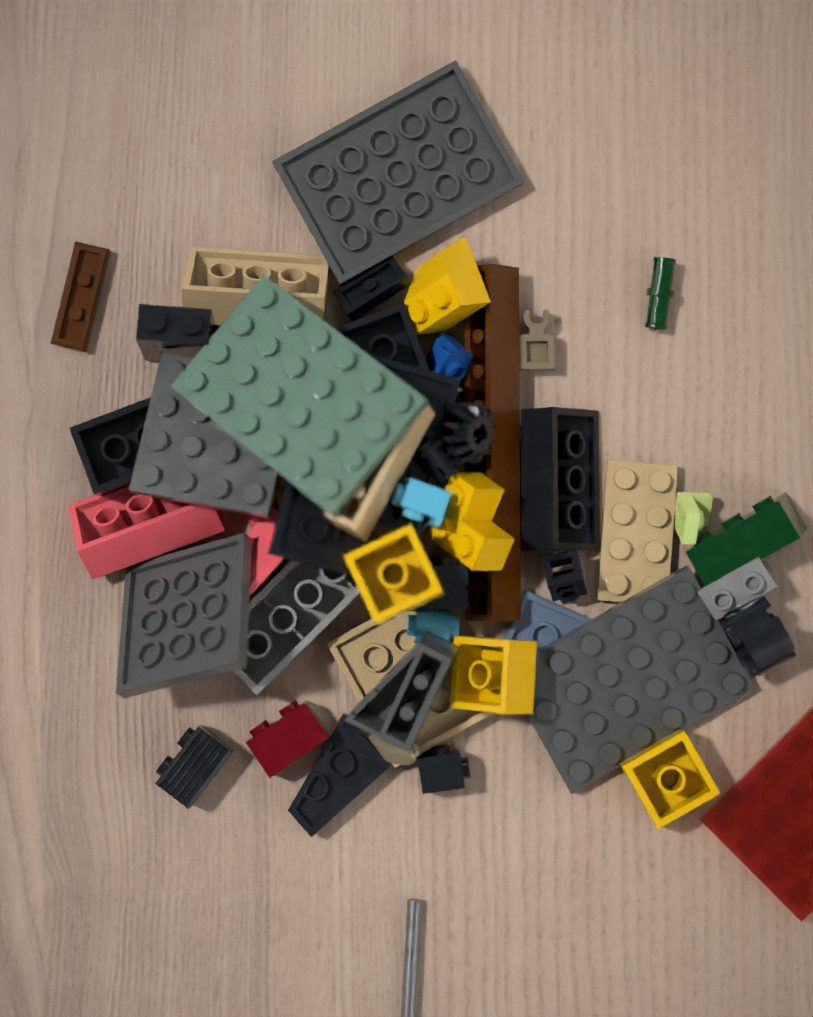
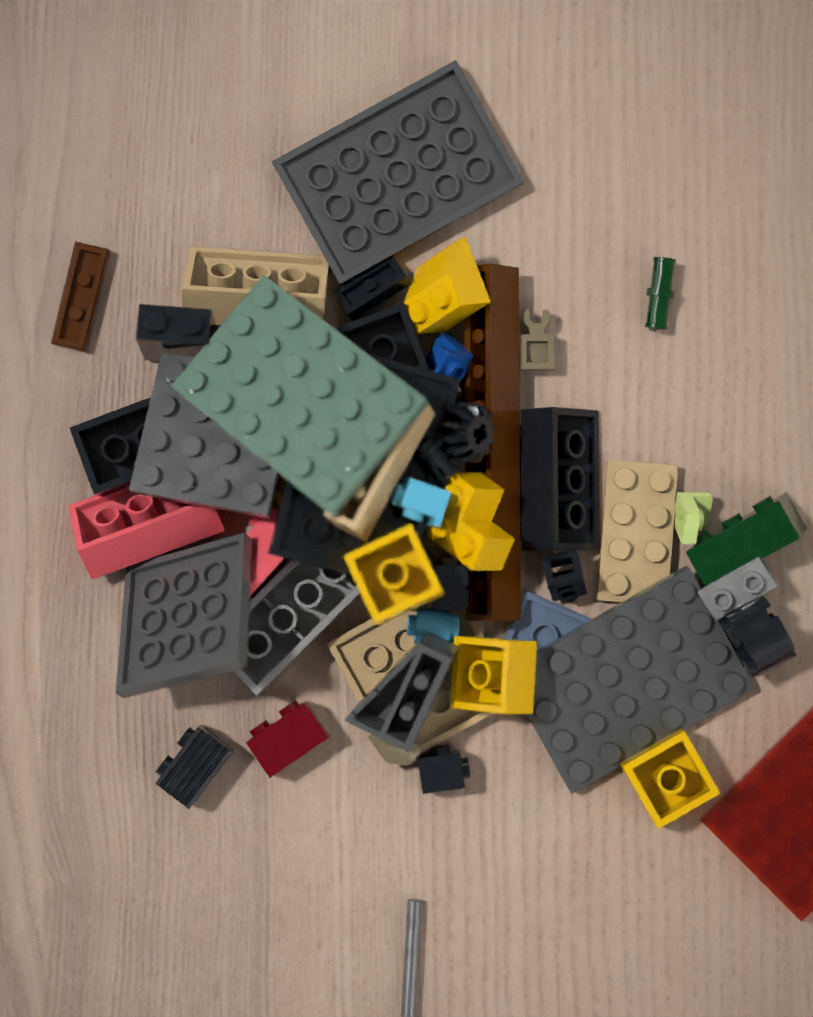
black wing [288,713,391,837] -> none

